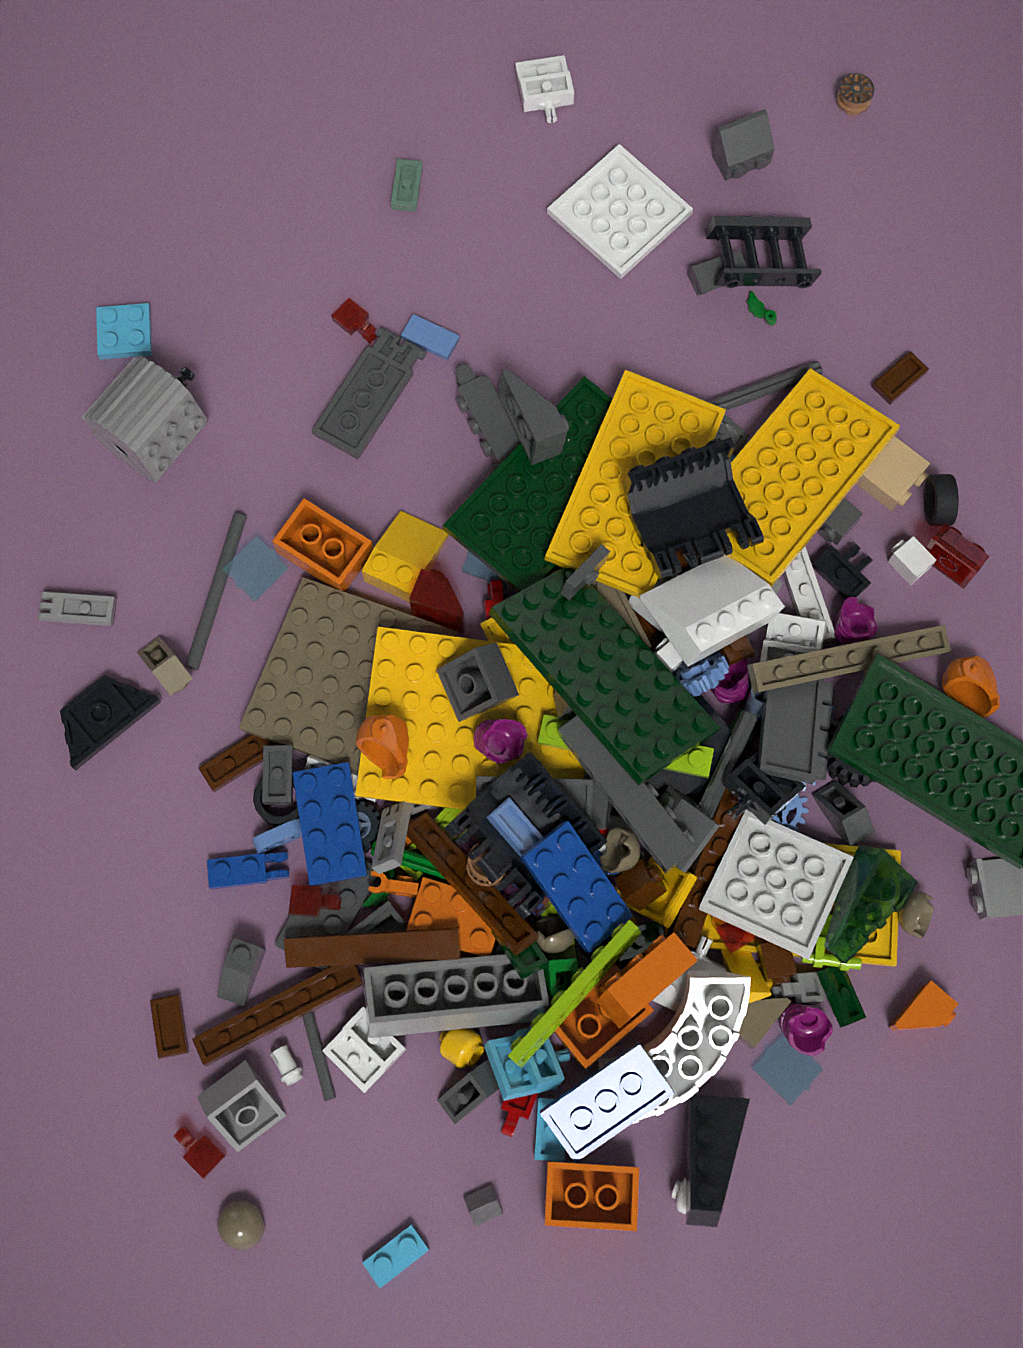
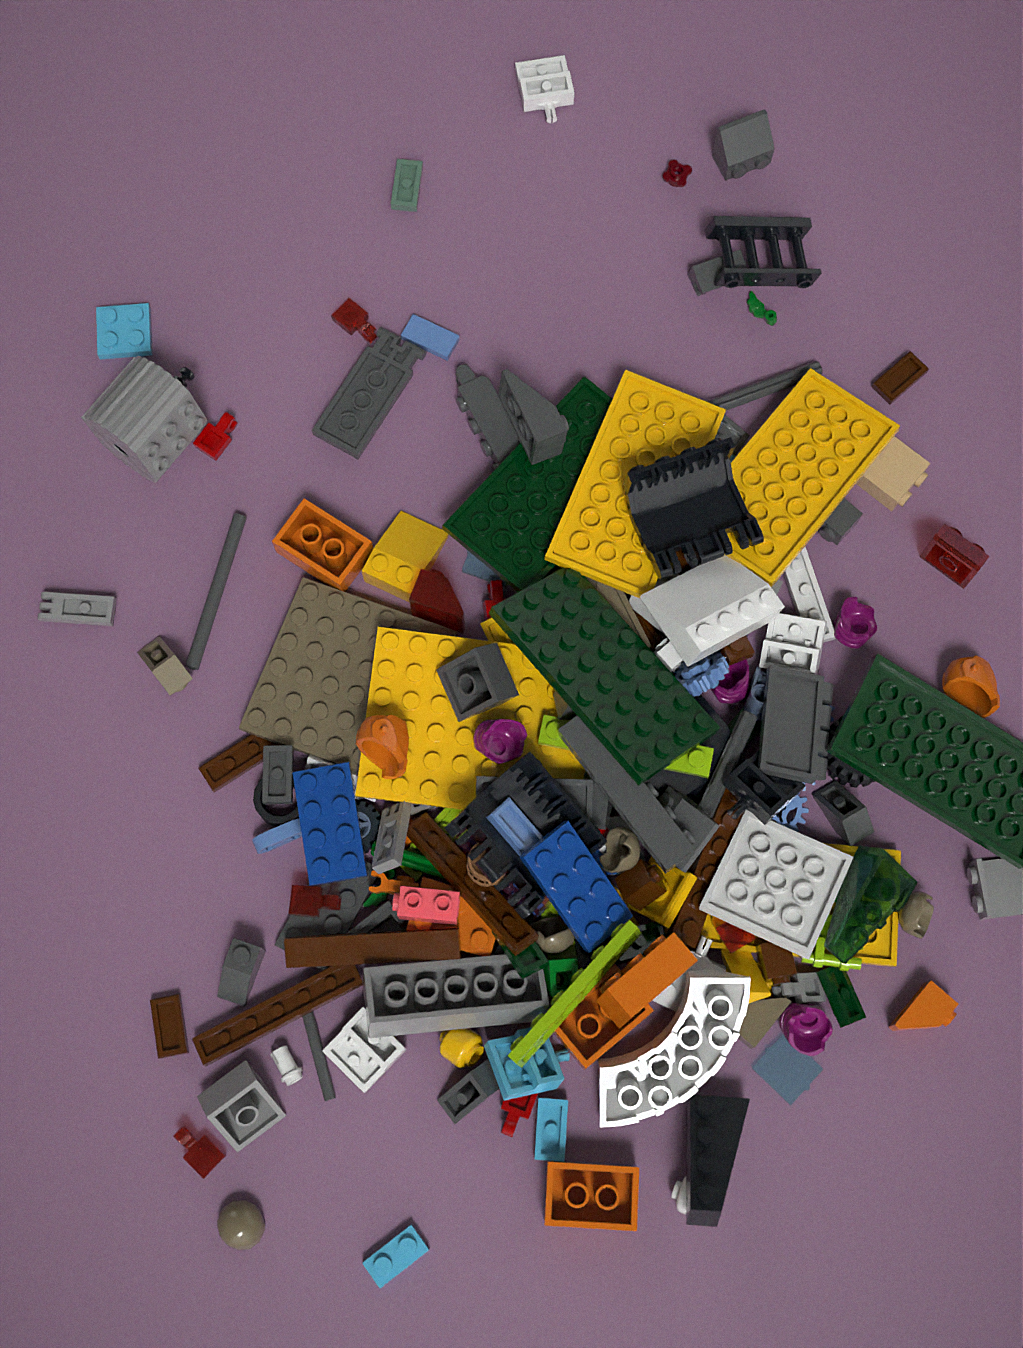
black wing [60,675,161,771] -> none
blue hinge [207,852,289,890] -> none
clear light blue piece [222,536,289,602] -> none
flat silver slope [464,1185,503,1226] -> none
plate [540,1042,675,1163] -> none
white plate [547,144,693,279] -> none
dark grey plate [561,544,610,601] -> none
dark tan plate [747,625,951,693] -> none
black hinge [812,544,873,599] -> none
medium nougat wheel [836,73,875,116] -> none
white brick [888,536,936,586] -> none
black tyre [924,474,959,526] -> none
none -> red plate [193,412,238,461]
none -> coral brick [392,886,460,925]
none -> dark red plate [663,160,692,187]

